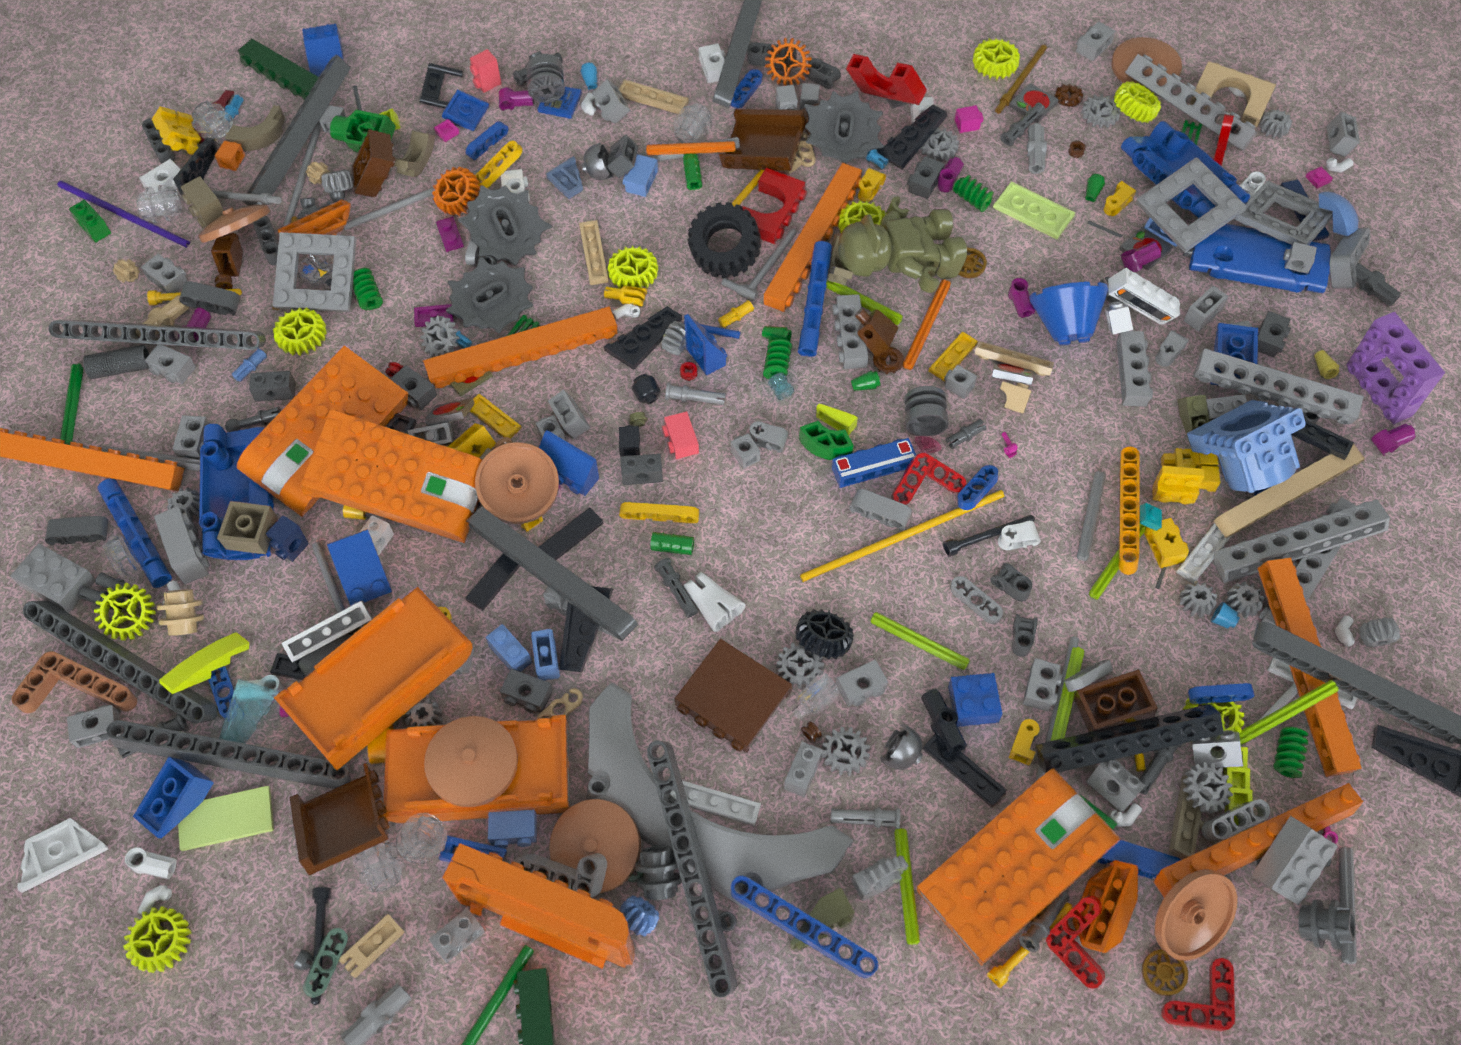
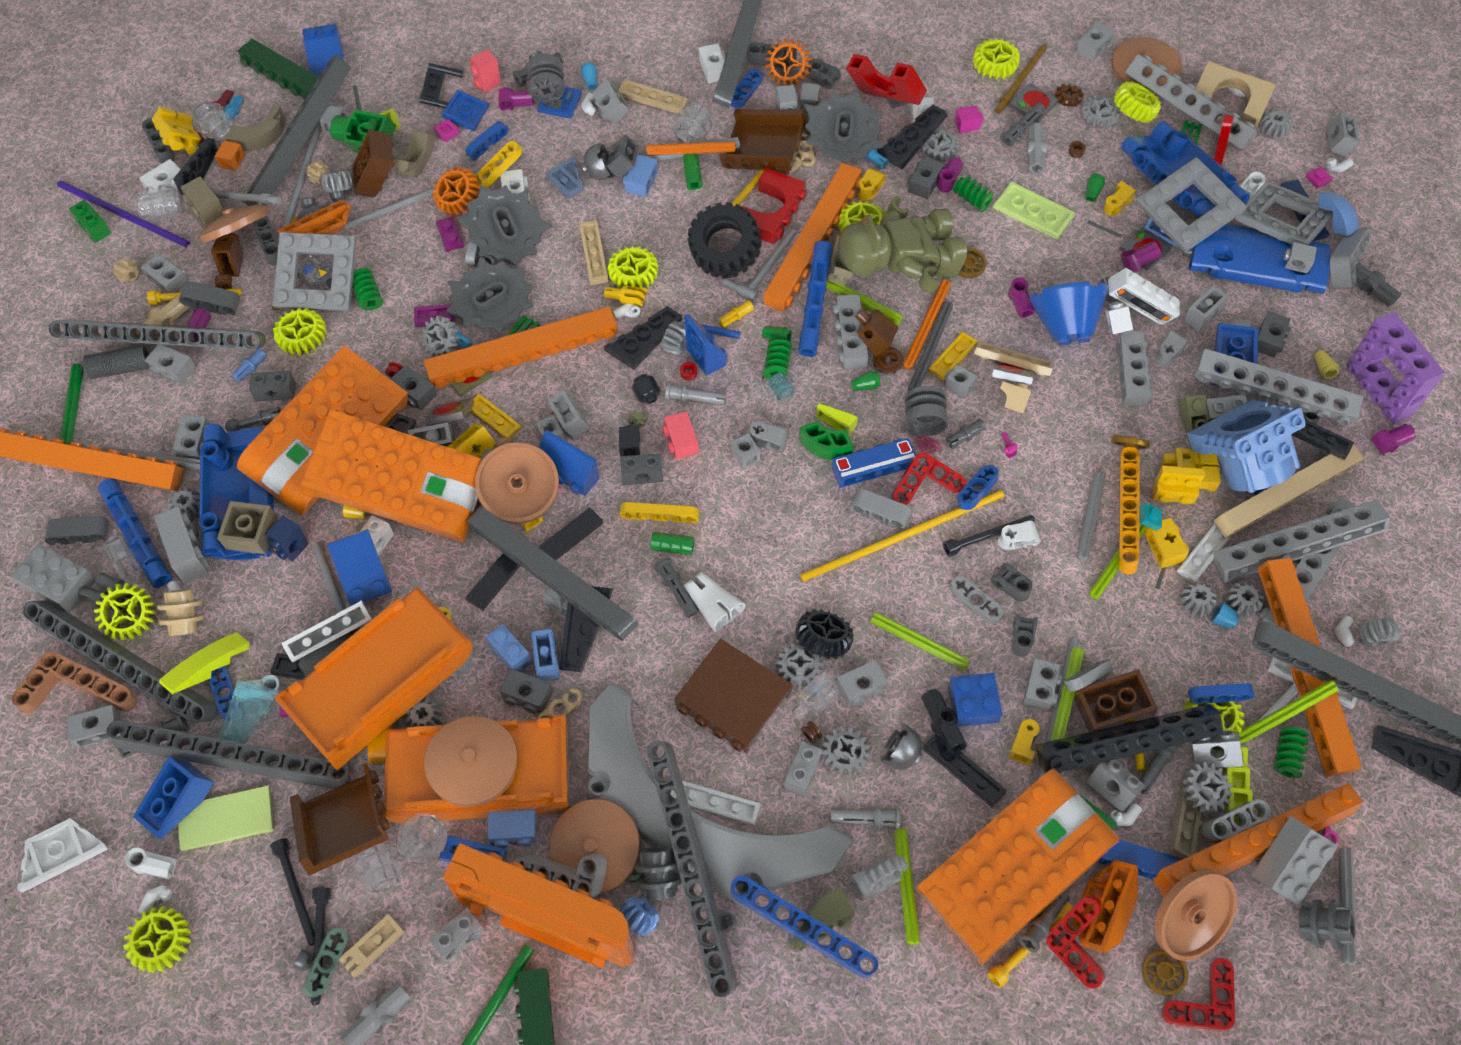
none -> black piece [270,838,315,945]
none -> dark grey axle [908,301,953,391]
none -> pearl gold wheel [1111,434,1150,449]

